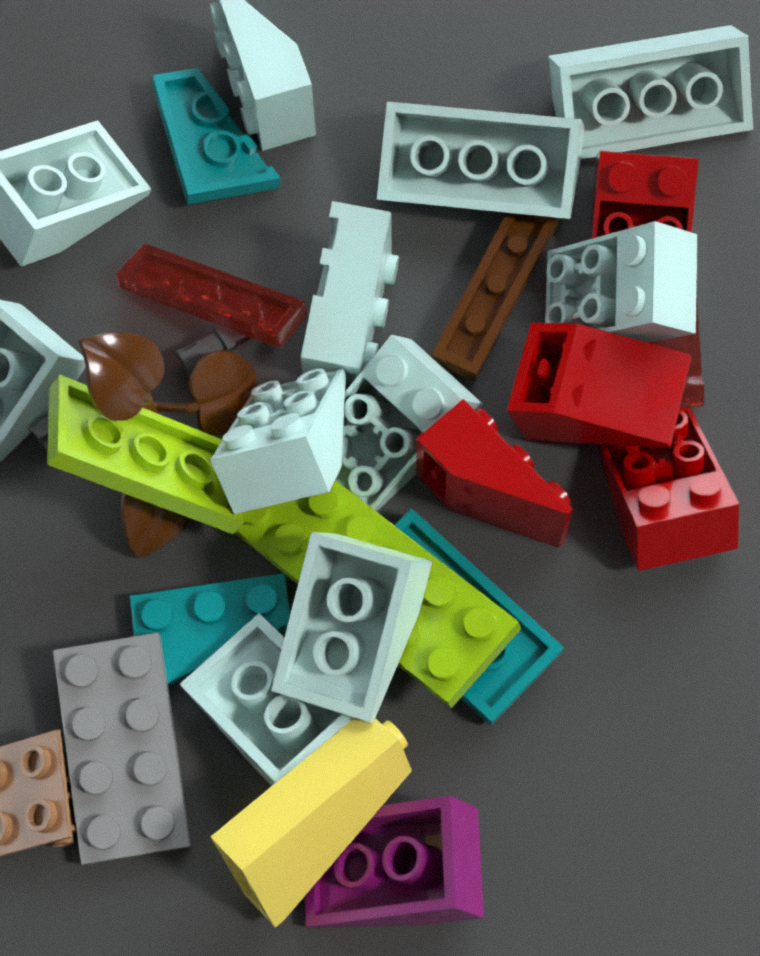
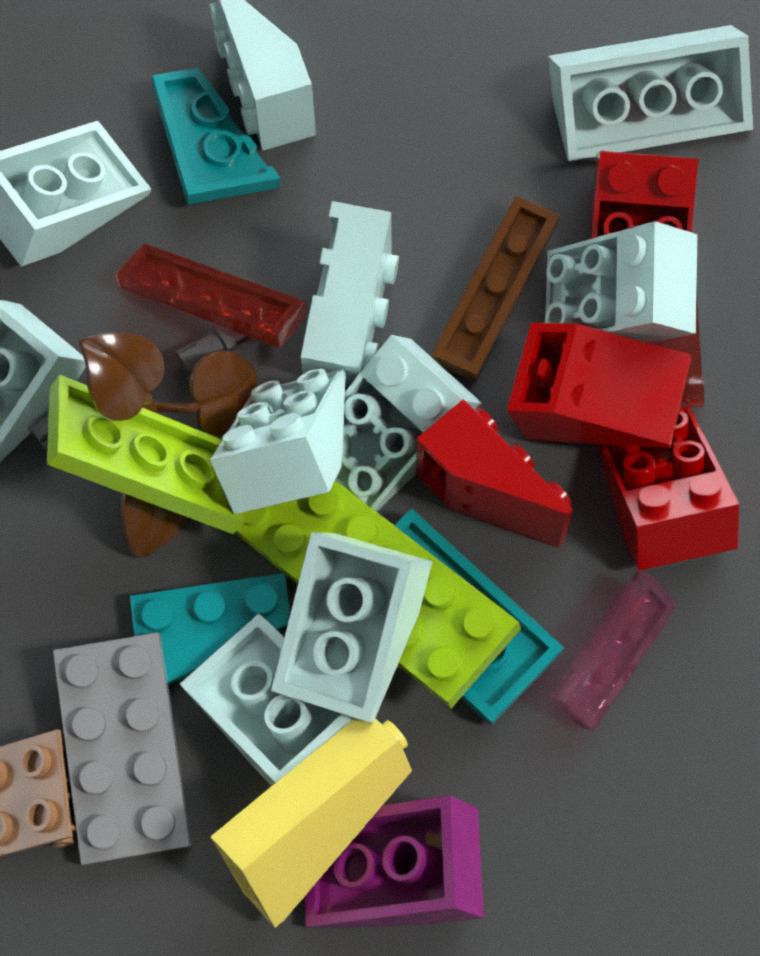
light aqua slope [377,102,585,219] -> none
none -> clear pink plate [551,571,678,732]

